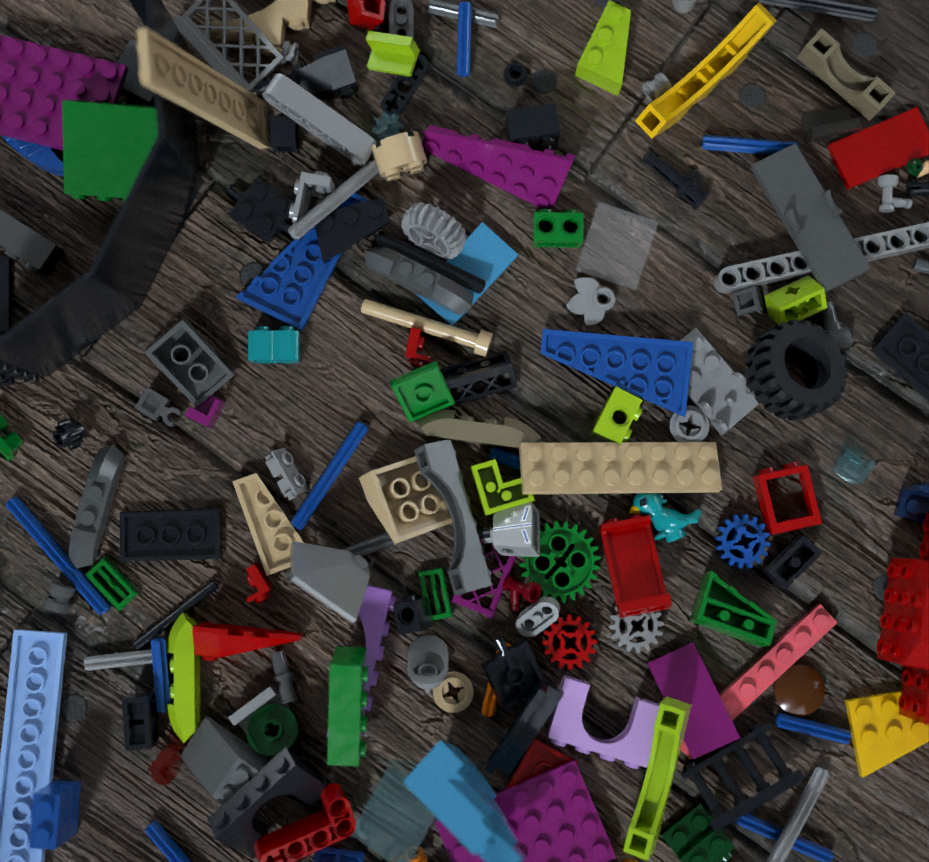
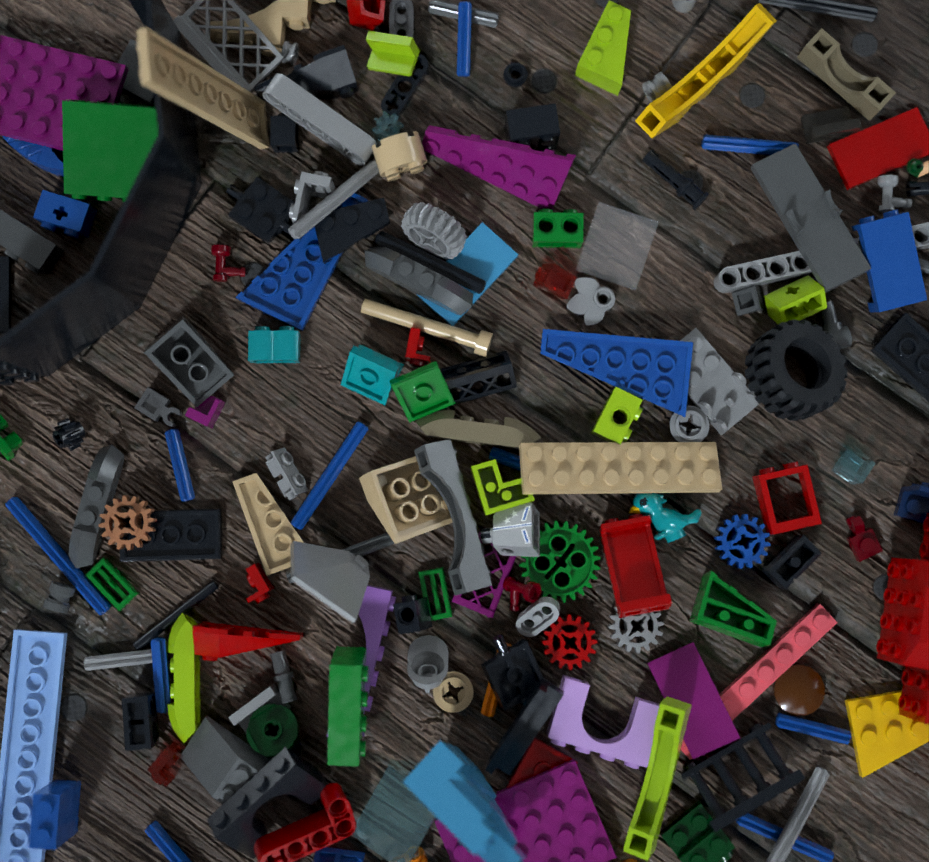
none -> blue brick [33,190,97,239]
none -> nougat gear [99,495,157,550]
none -> blue axle [165,429,195,502]
none -> dark red piece [211,245,246,282]
none -> teal bracket [341,344,404,405]
none -> clear red bracket [533,263,577,299]
none -> dark red plate [845,515,883,562]
none -> blue panel [852,209,927,313]

